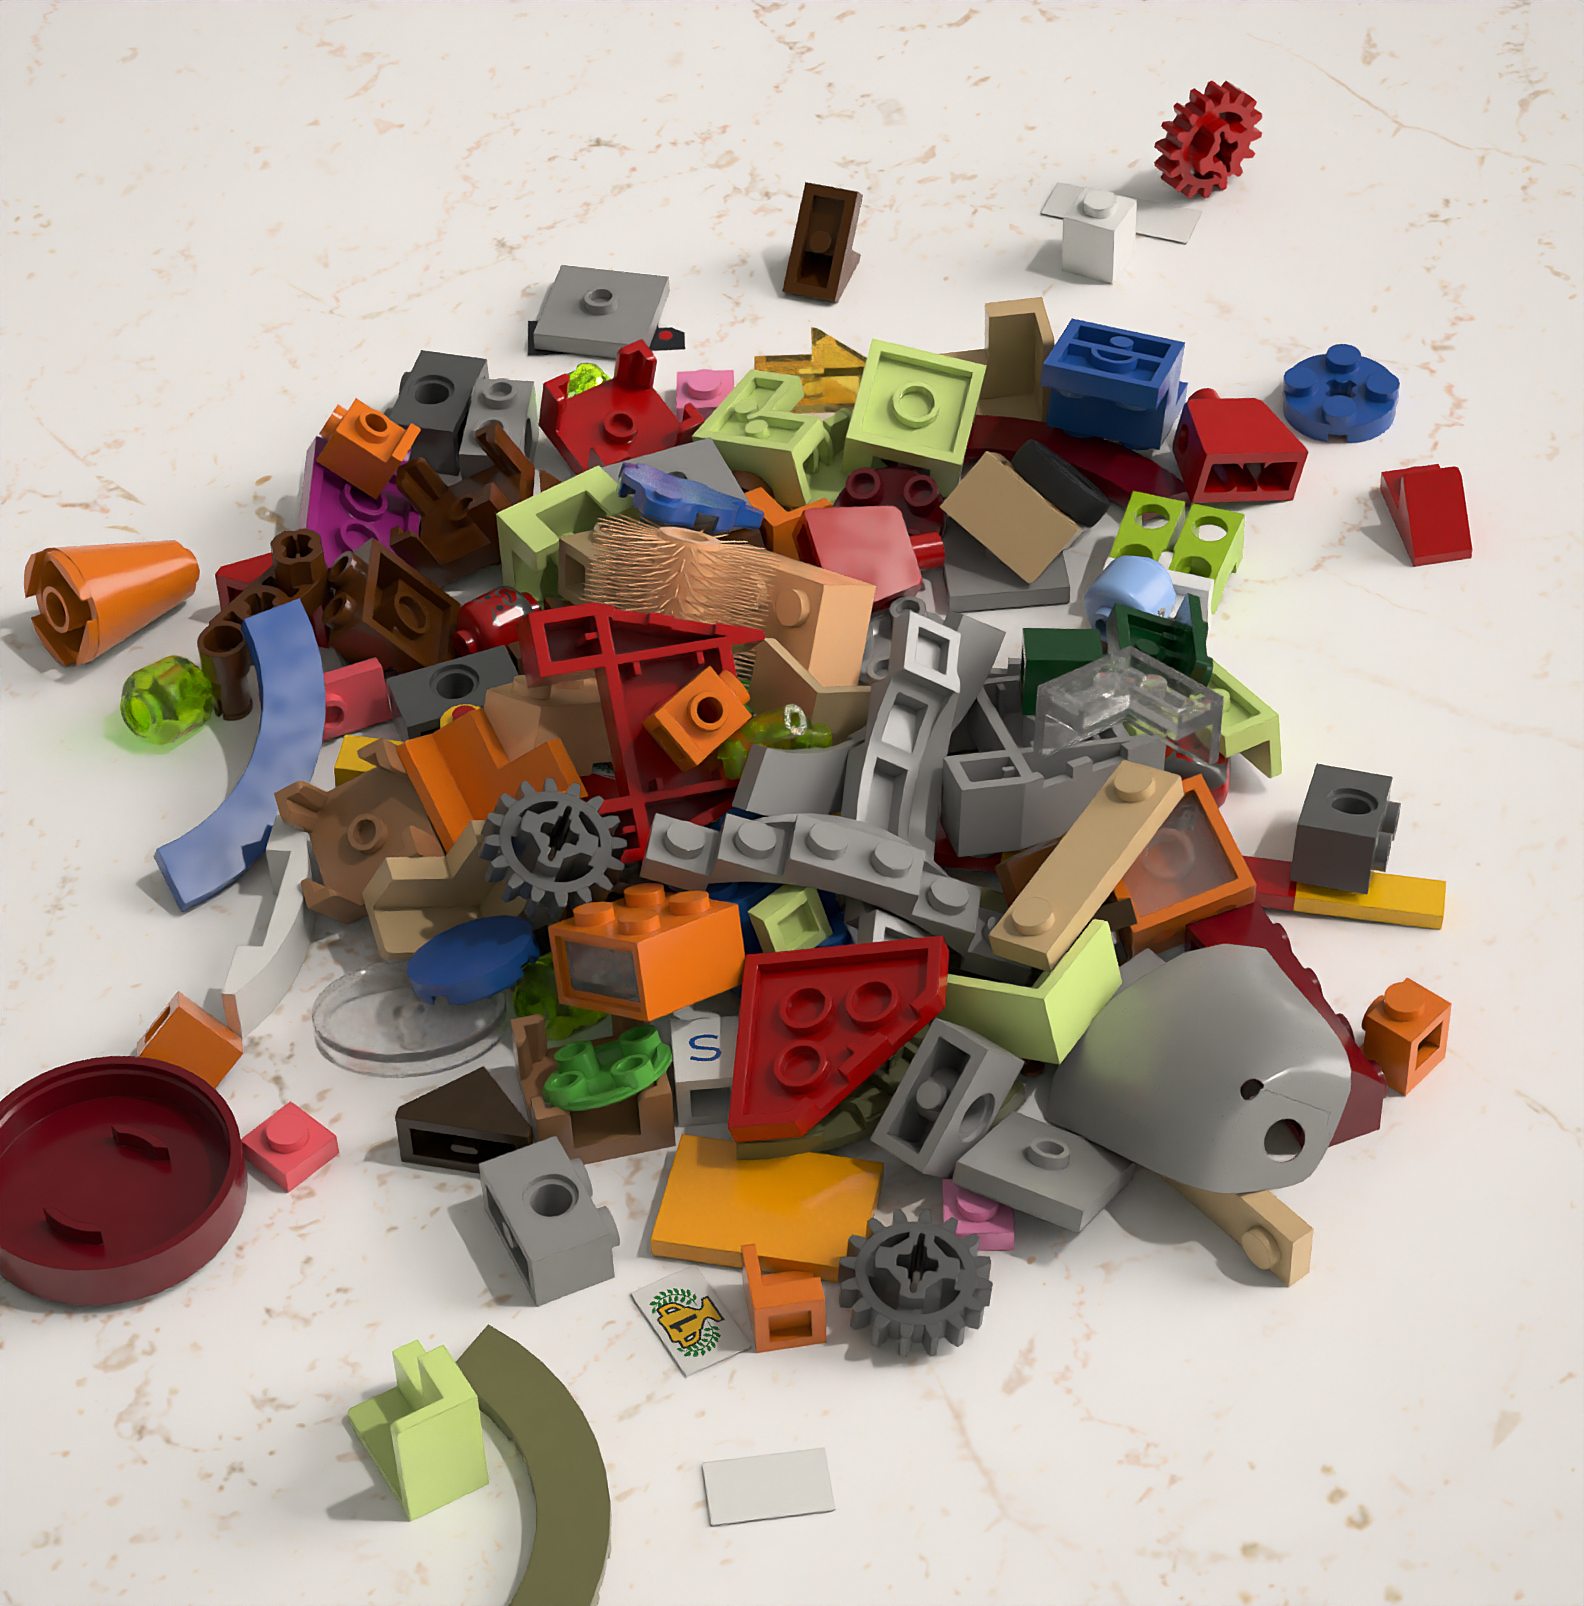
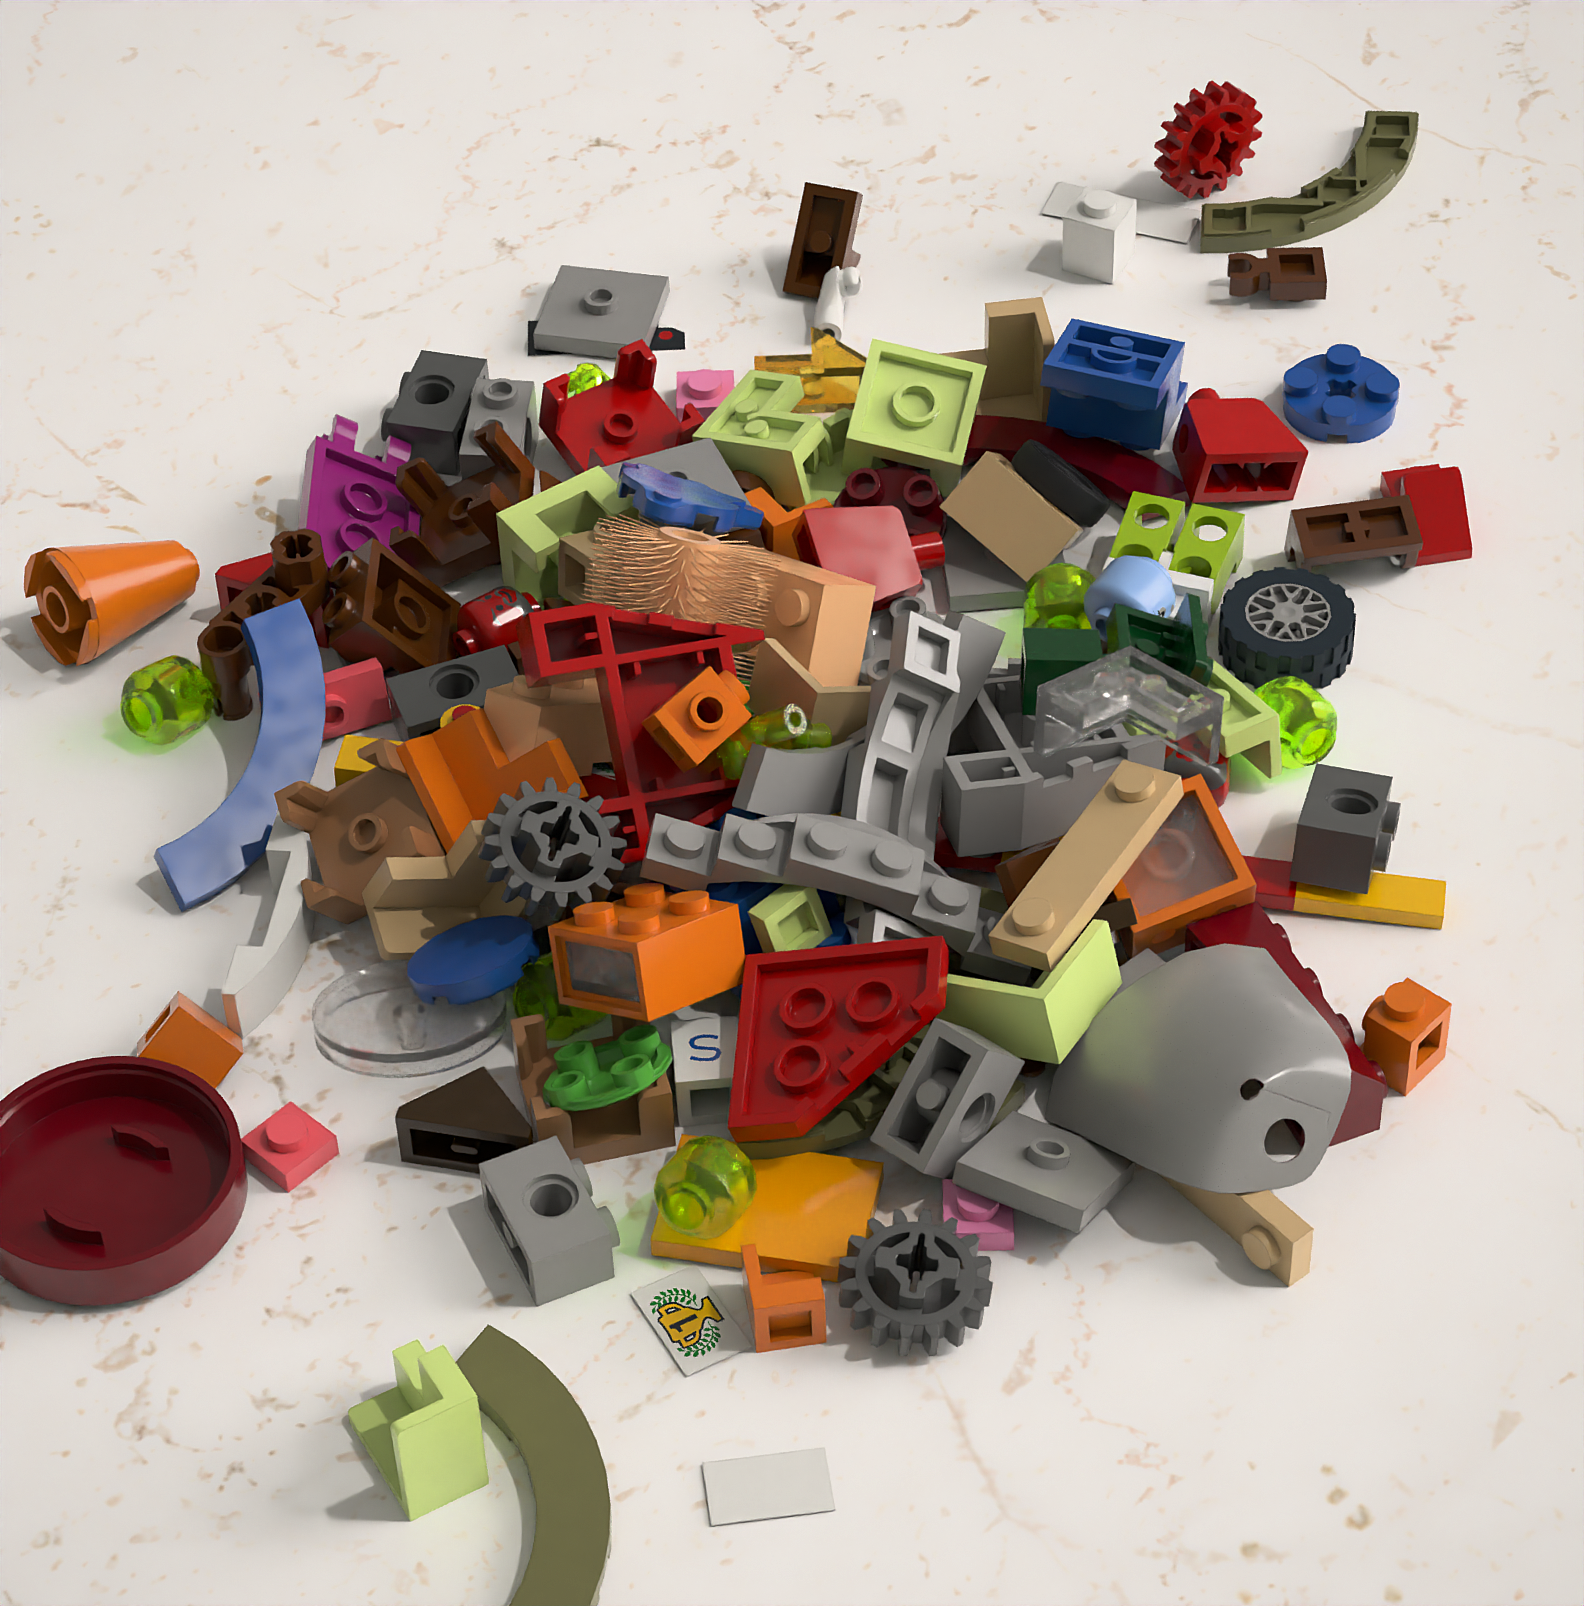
orange brick [316,398,421,499] -> none
none -> clear neon green head [653,1135,757,1240]
none -> white arm [814,266,862,345]
none -> clear neon green head [1023,563,1096,629]
none -> olive tile [1200,111,1419,254]
none -> black wheel [1218,567,1356,695]
none -> reddish brown plate [1227,247,1327,302]
none -> clear neon green head [1254,676,1338,770]
none -> reddish brown hinge [1284,495,1423,573]

